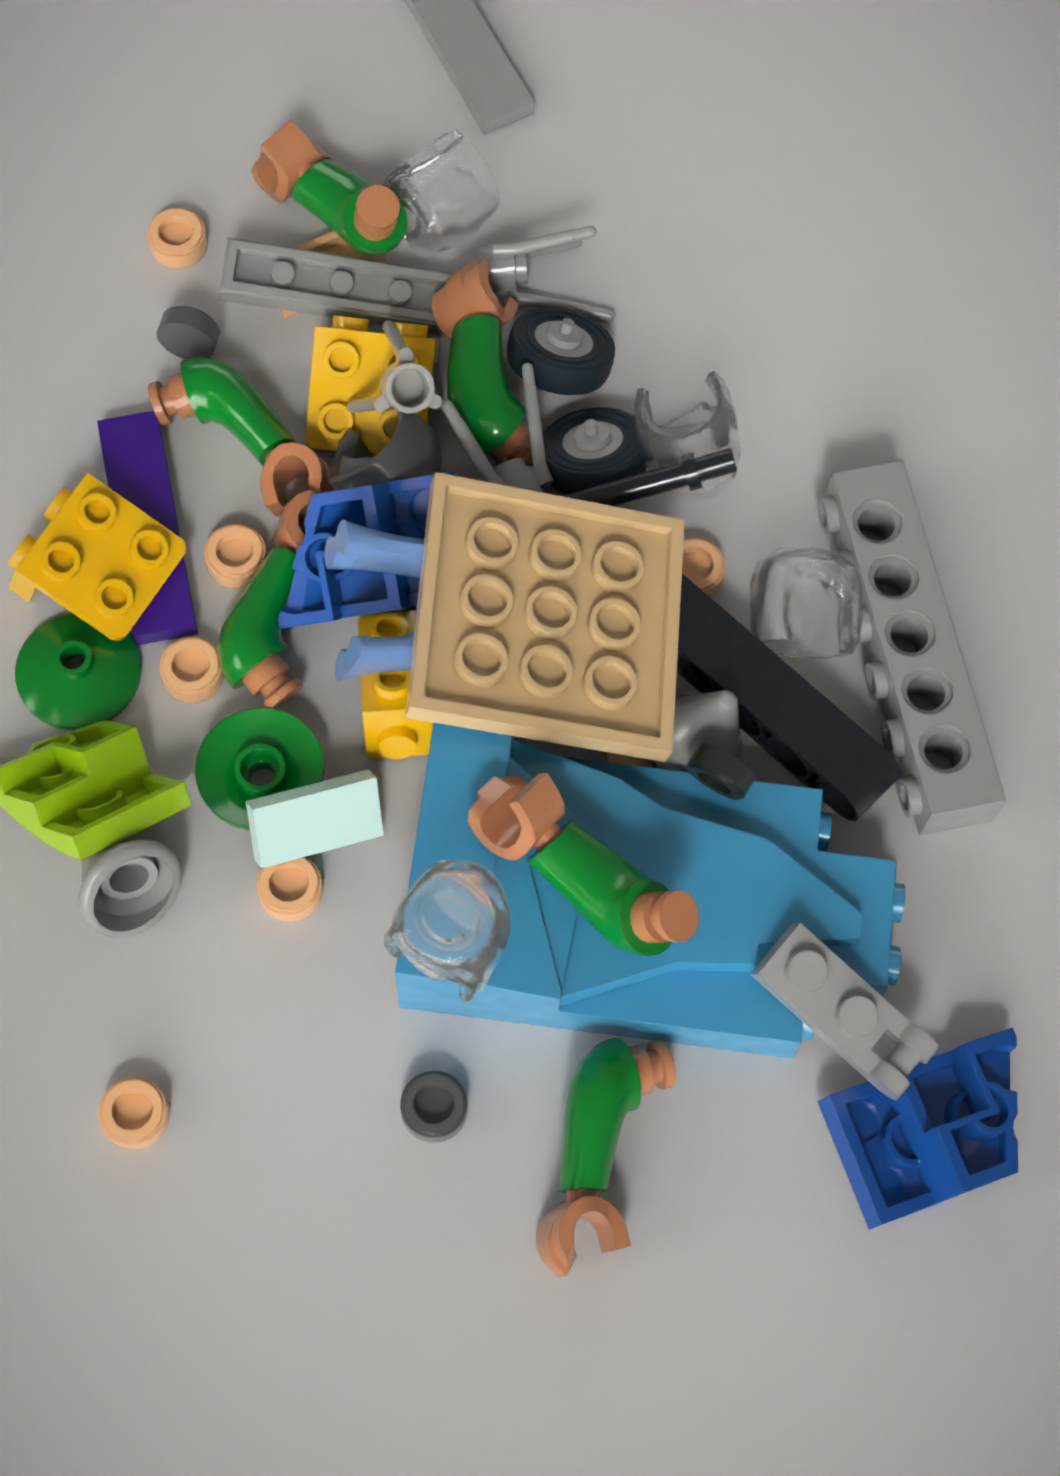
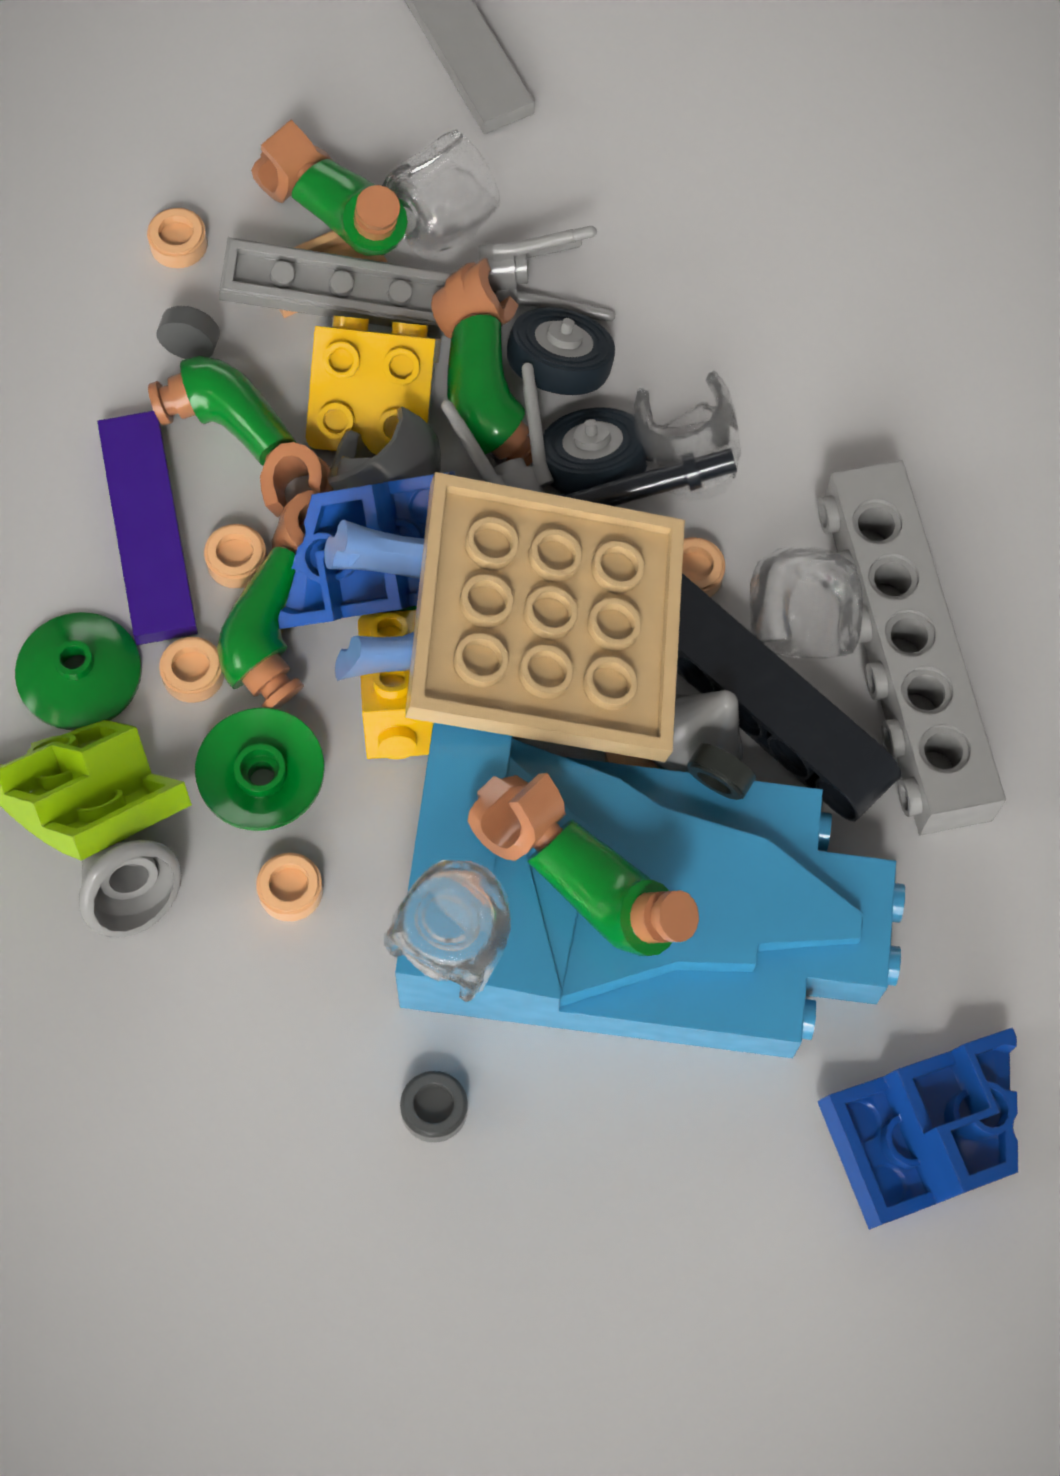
yellow bracket [8,472,186,641] -> none
light nougat tile [98,1077,170,1149] -> none
light aqua tile [246,769,384,869] -> none
light grey plant [346,321,443,414] -> none
piece [536,1038,676,1278] -> none
light grey plate [750,923,939,1100] -> none

